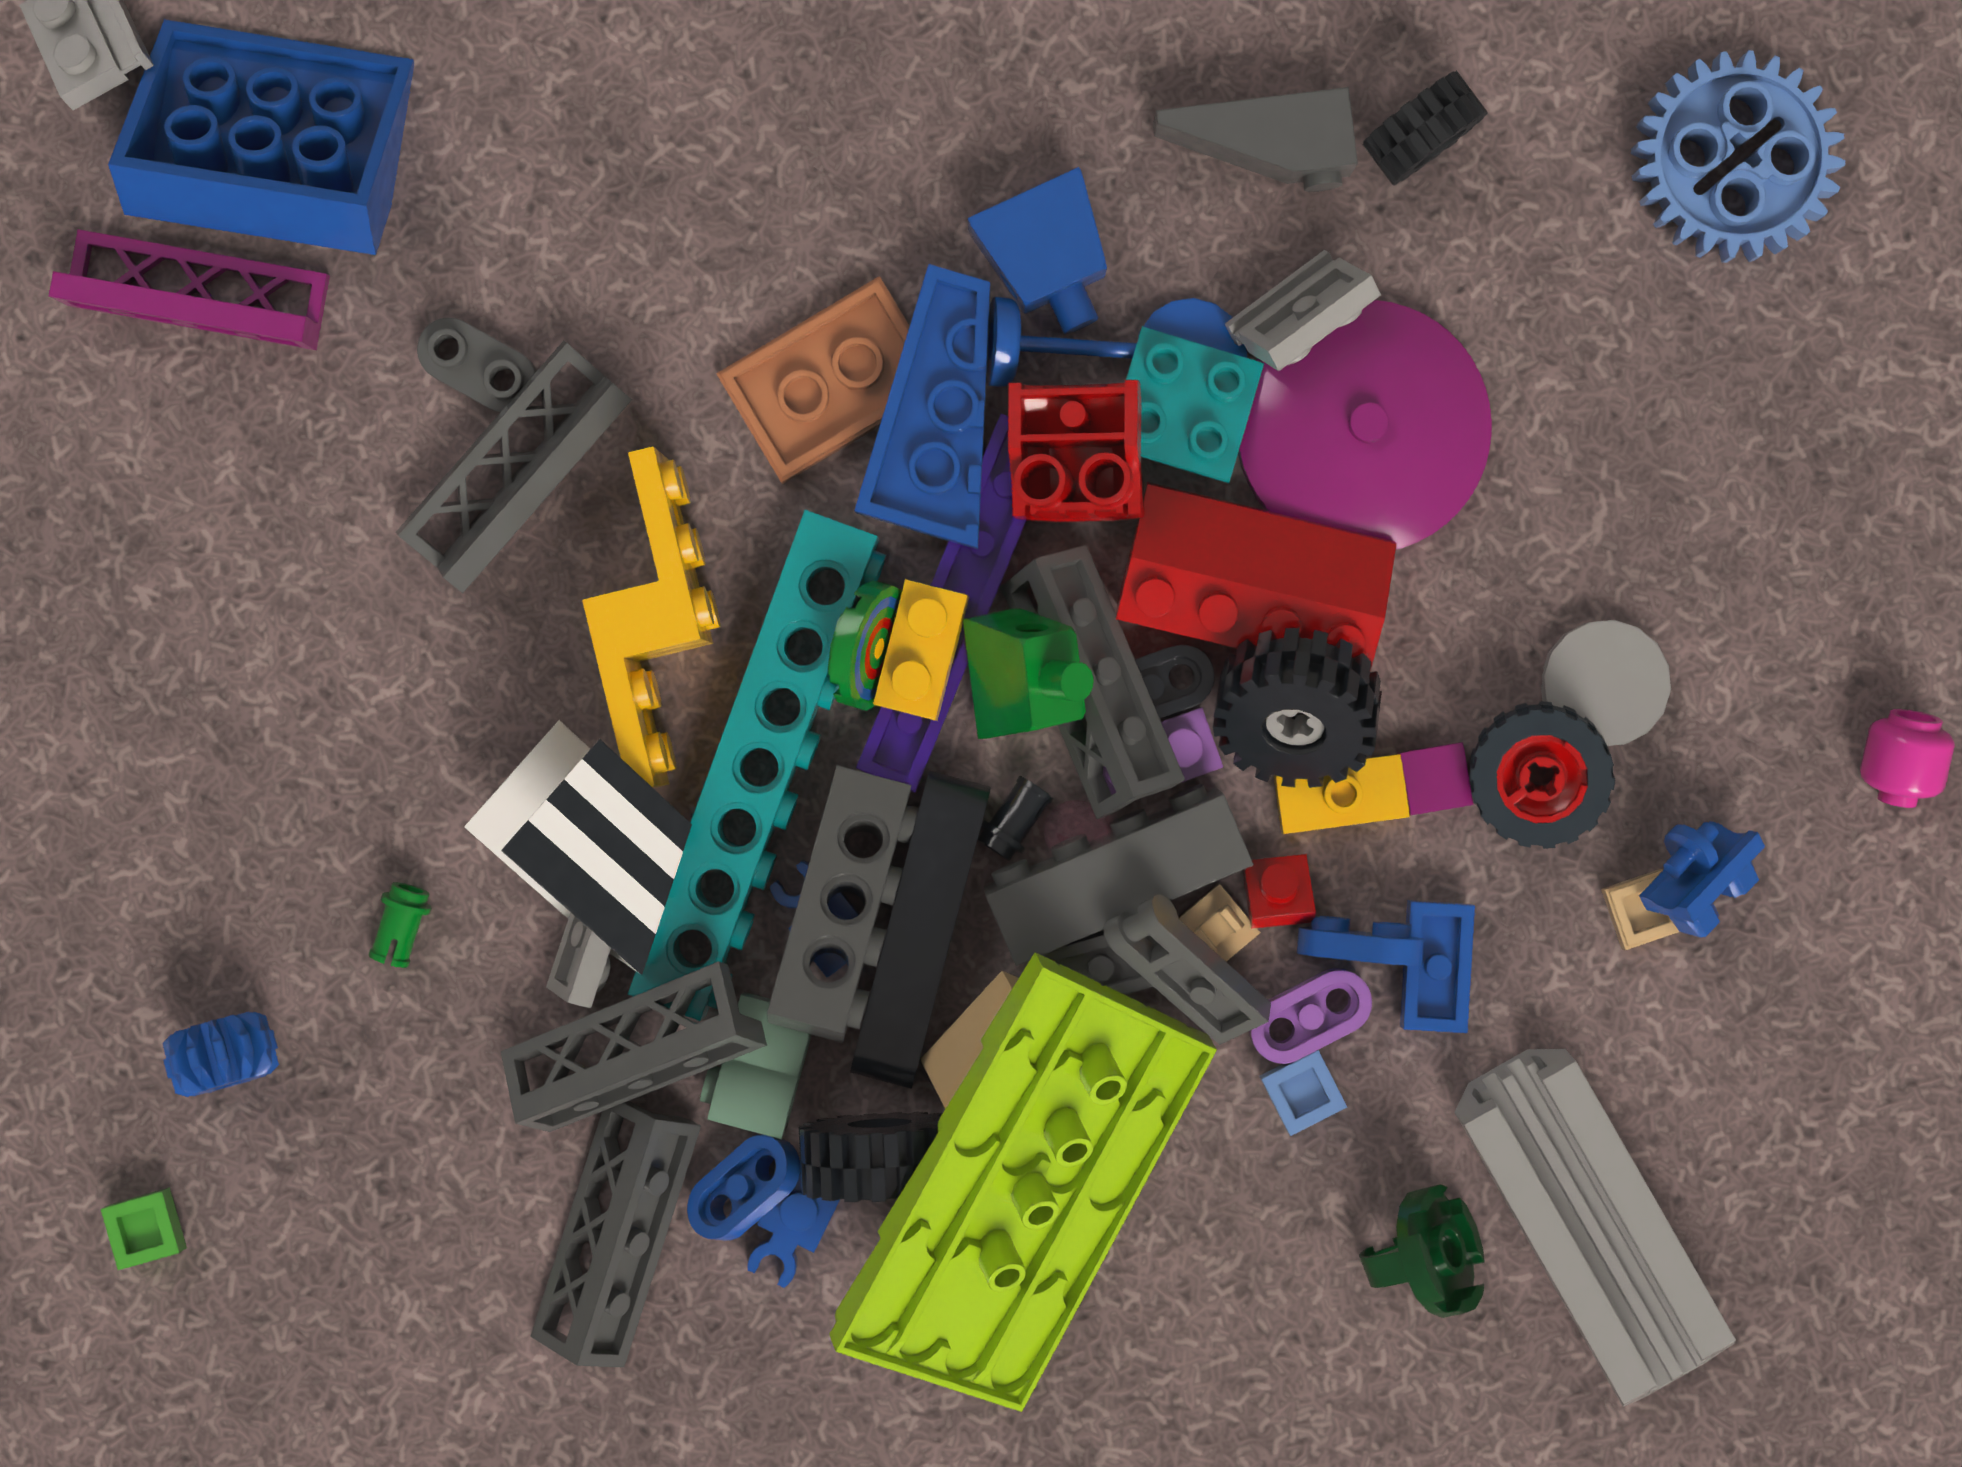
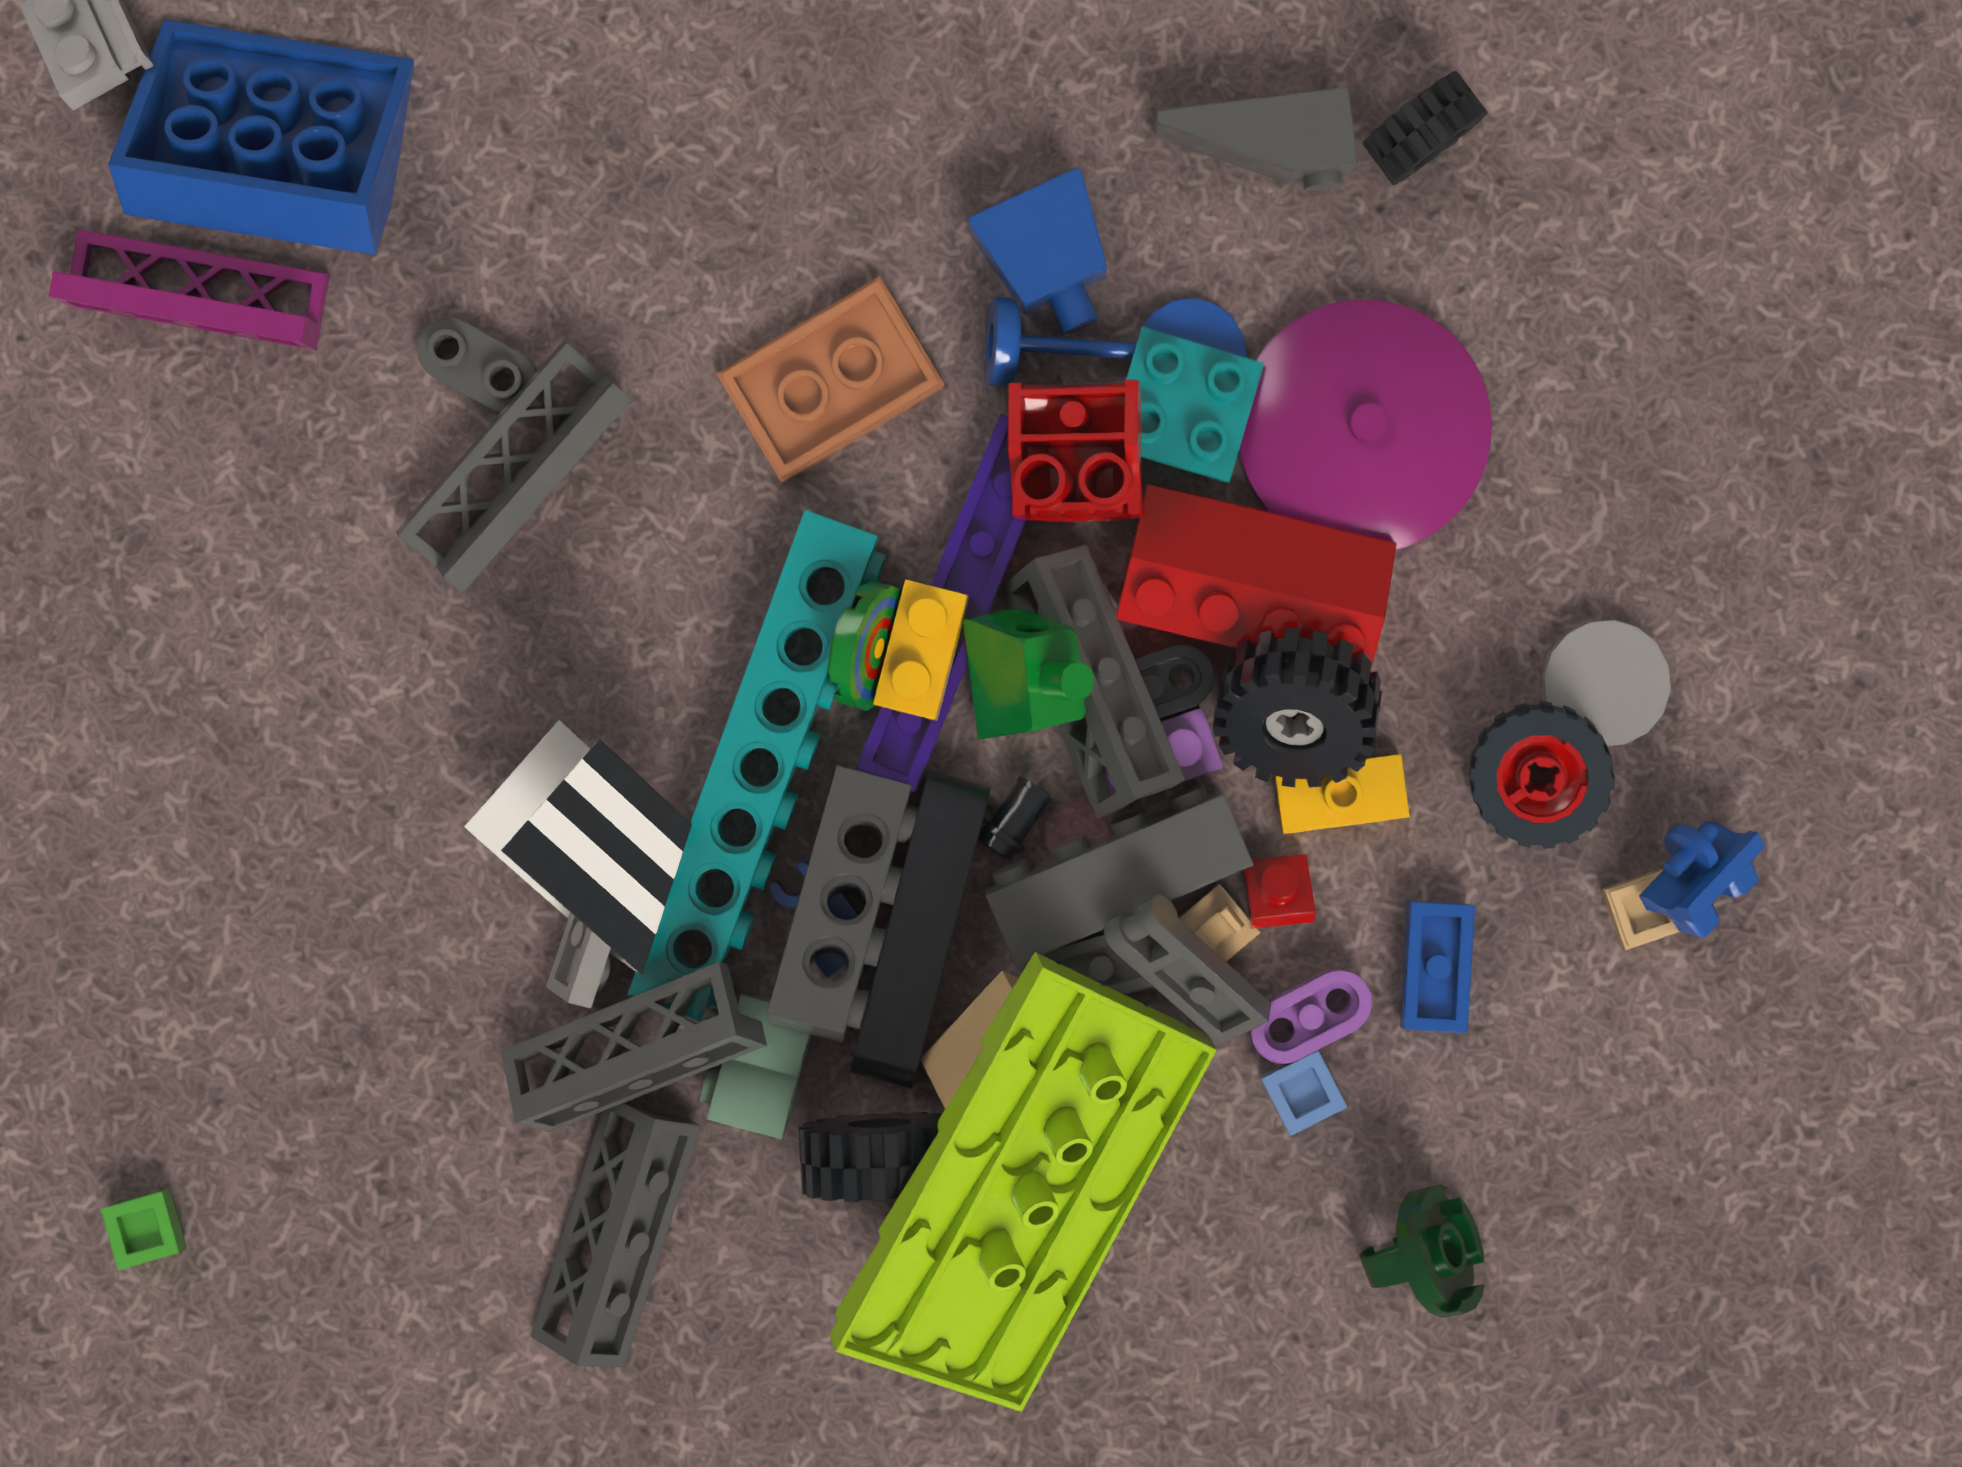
blue gear [162,1012,279,1097] -> none
green pin [368,882,432,968] -> none
yellow bracket [582,446,721,788] -> none
blue plate [687,1135,800,1241] -> none
blue plate [748,1173,840,1288] -> none
blue wing [854,264,991,550] -> none
light grey plate [1225,250,1381,371] -> none
blue plate [1297,916,1424,966] -> none
magenta tile [1397,742,1474,816] -> none
light grey piece [1454,1049,1736,1407] -> none
medium blue gear [1631,50,1845,263] -> none
dark pink head [1860,709,1955,808] -> none

